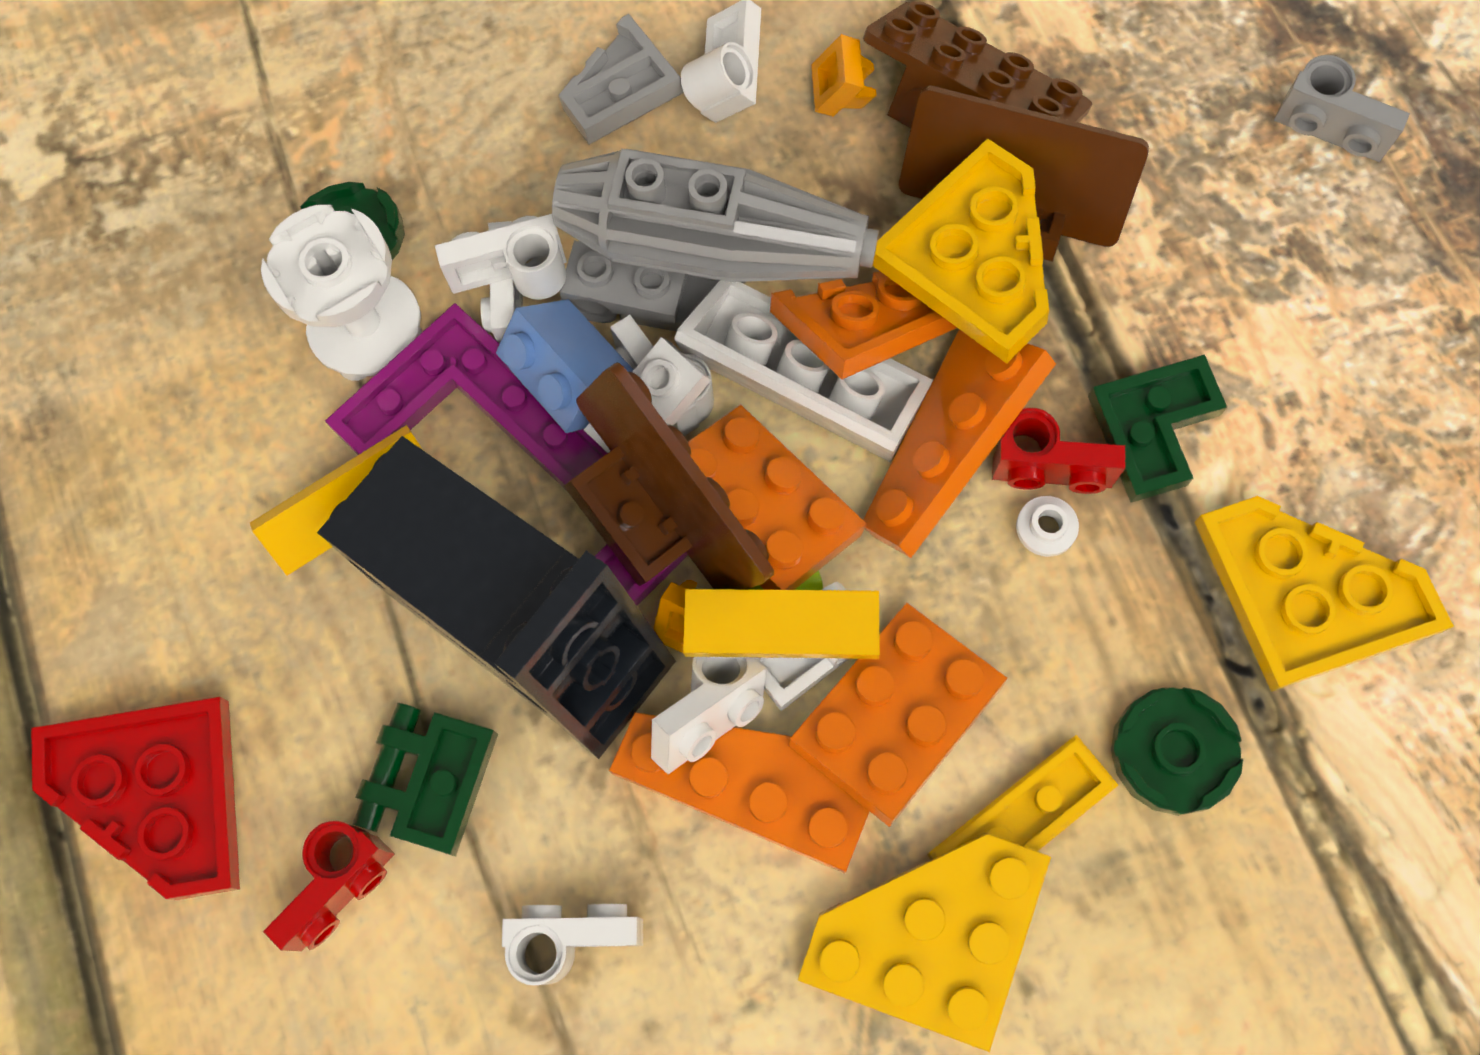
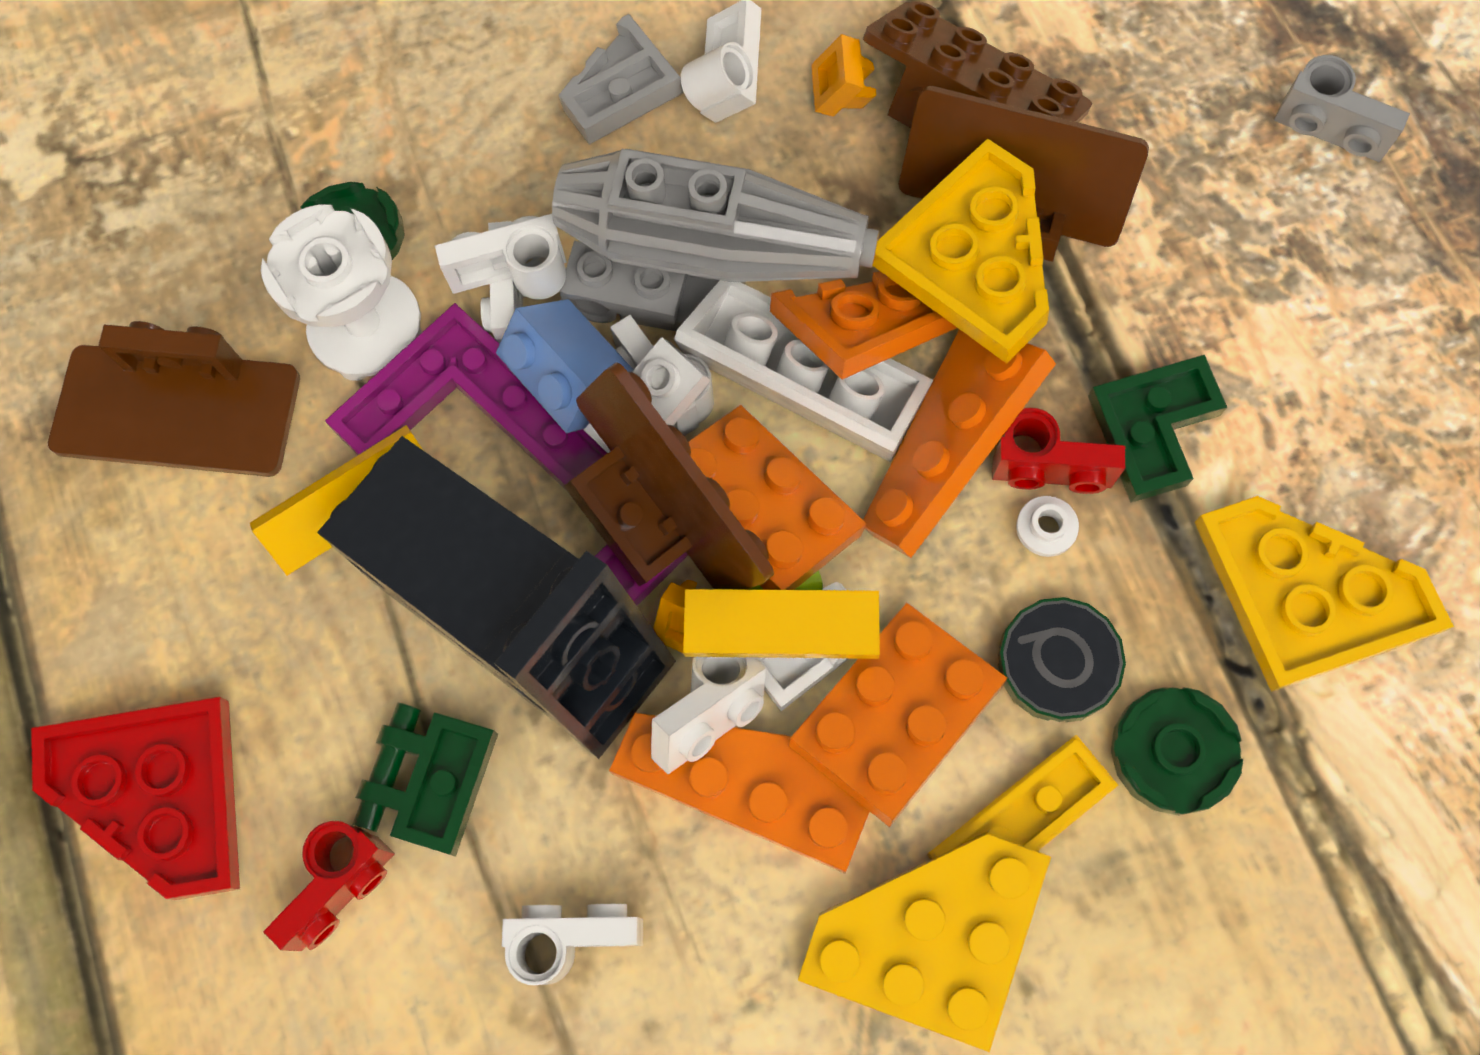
none -> reddish brown bracket [48,321,300,477]
none -> black tile [998,597,1126,722]

